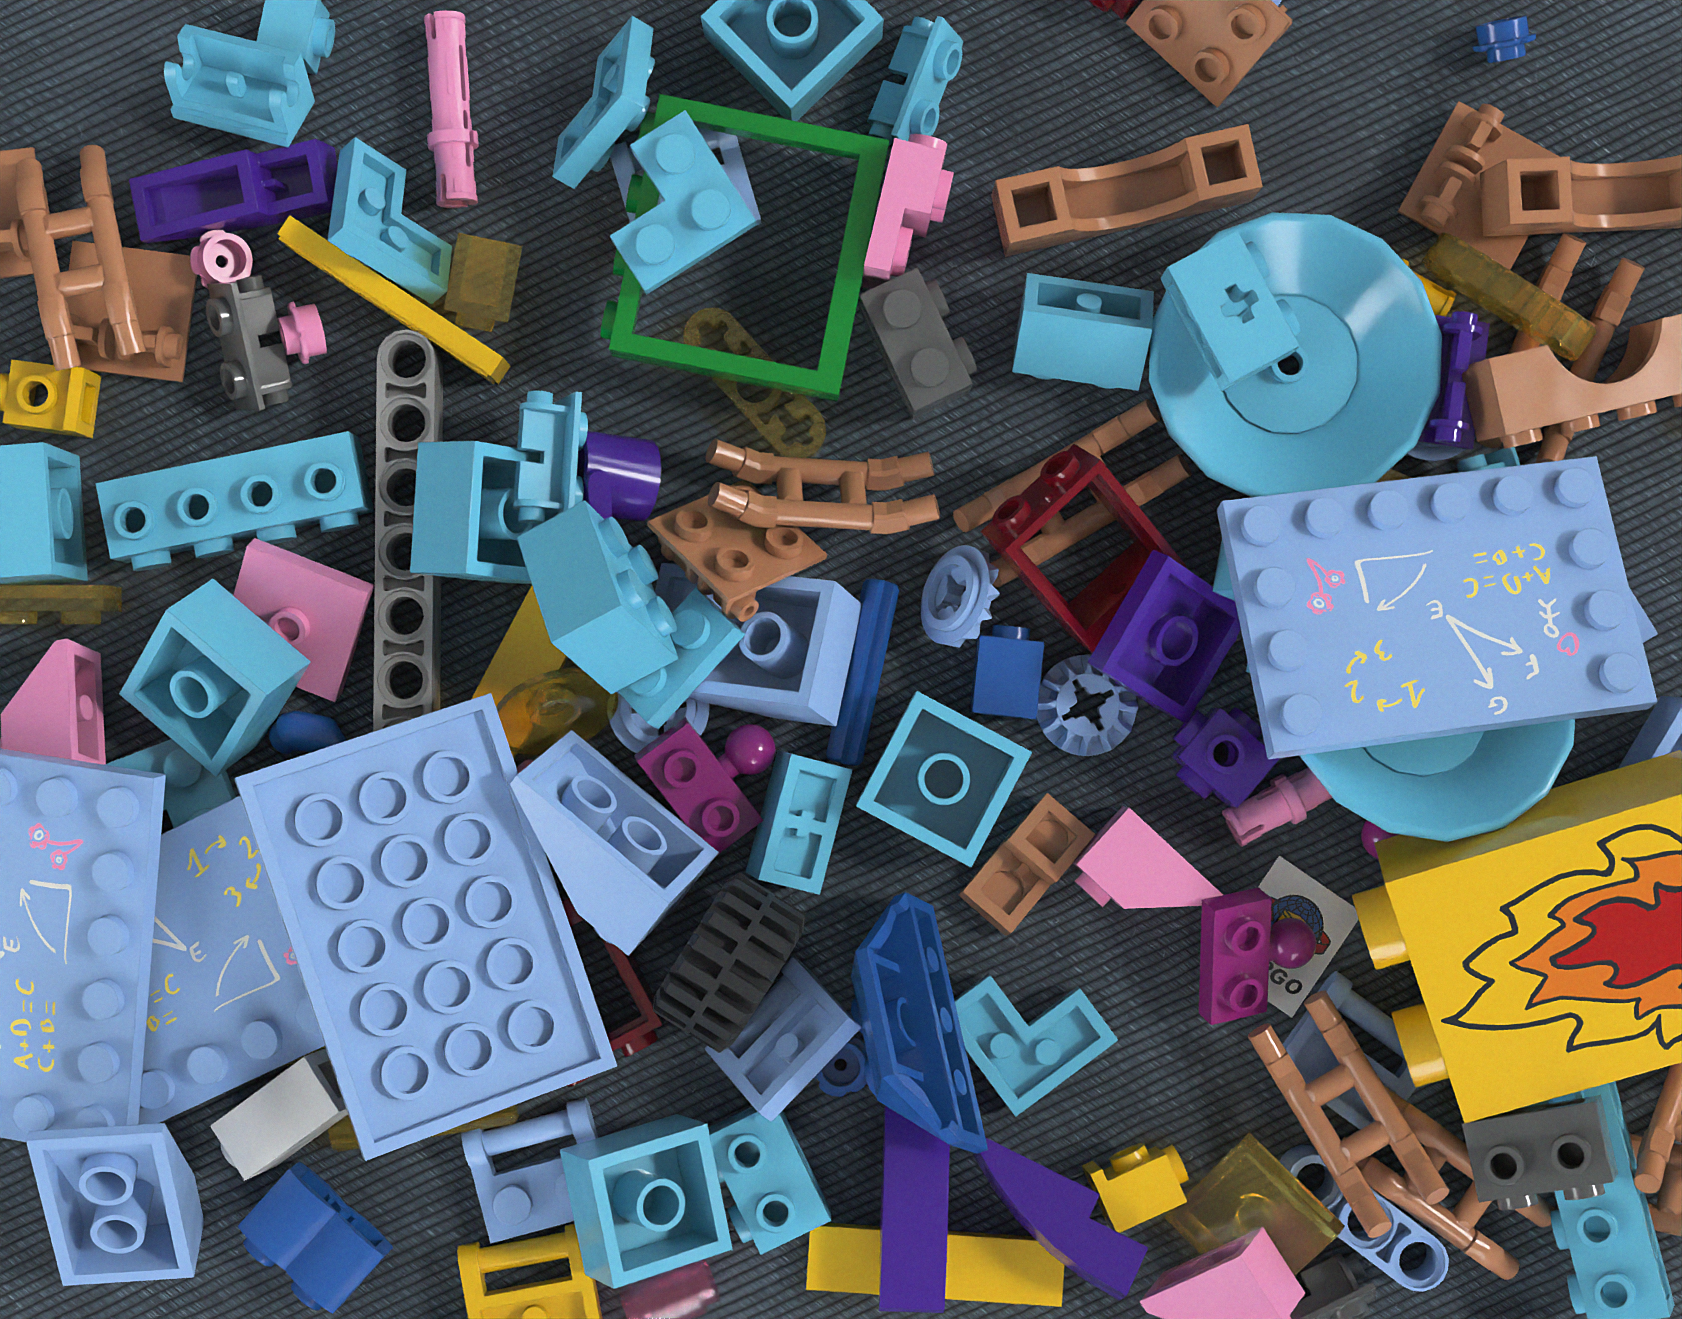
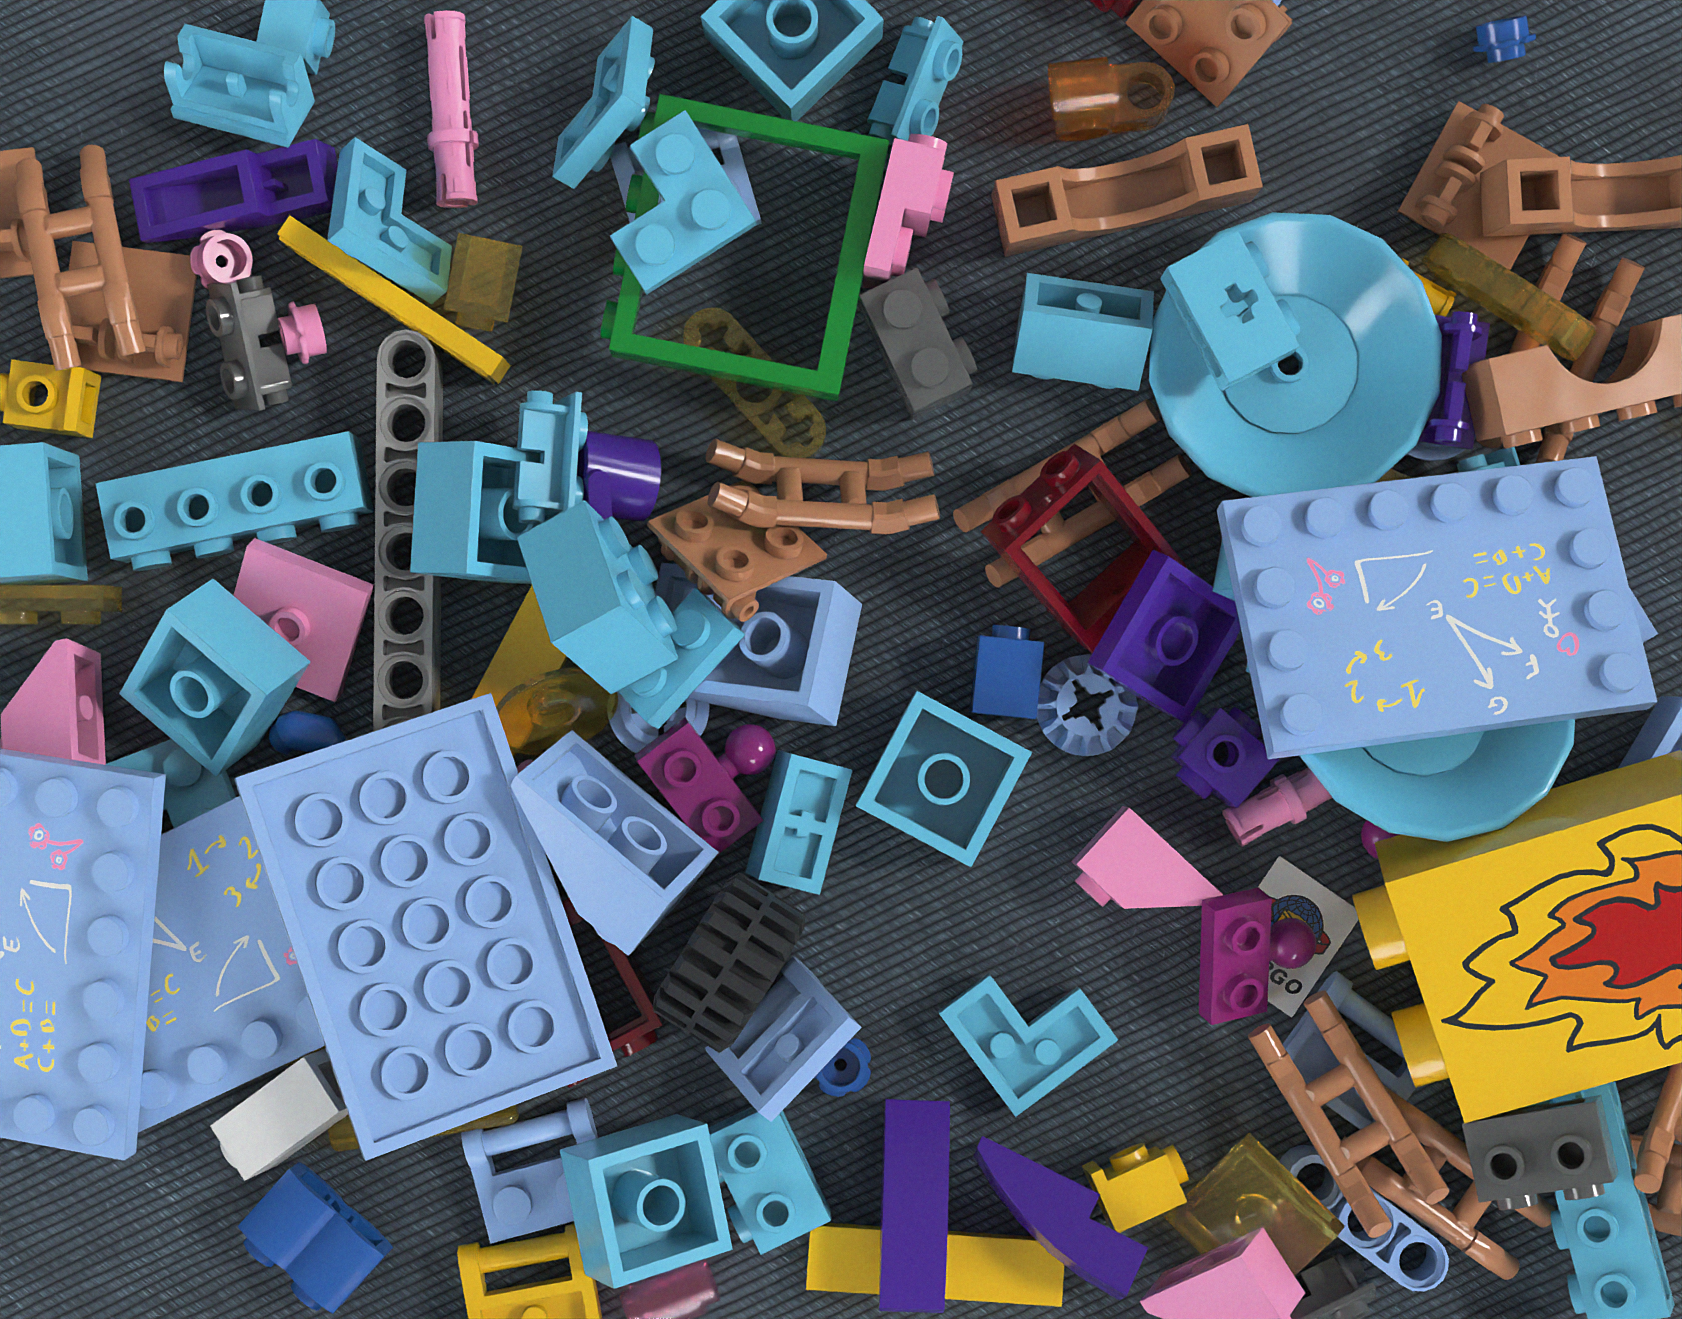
light blue slope [26,1123,204,1286] -> none
blue axle [826,578,899,766] -> none
blue wedge [851,892,988,1154] -> none
light blue gear [921,545,1000,648] -> none
nougat slope [958,793,1096,936] -> none
none -> clear orange piece [1048,57,1175,142]

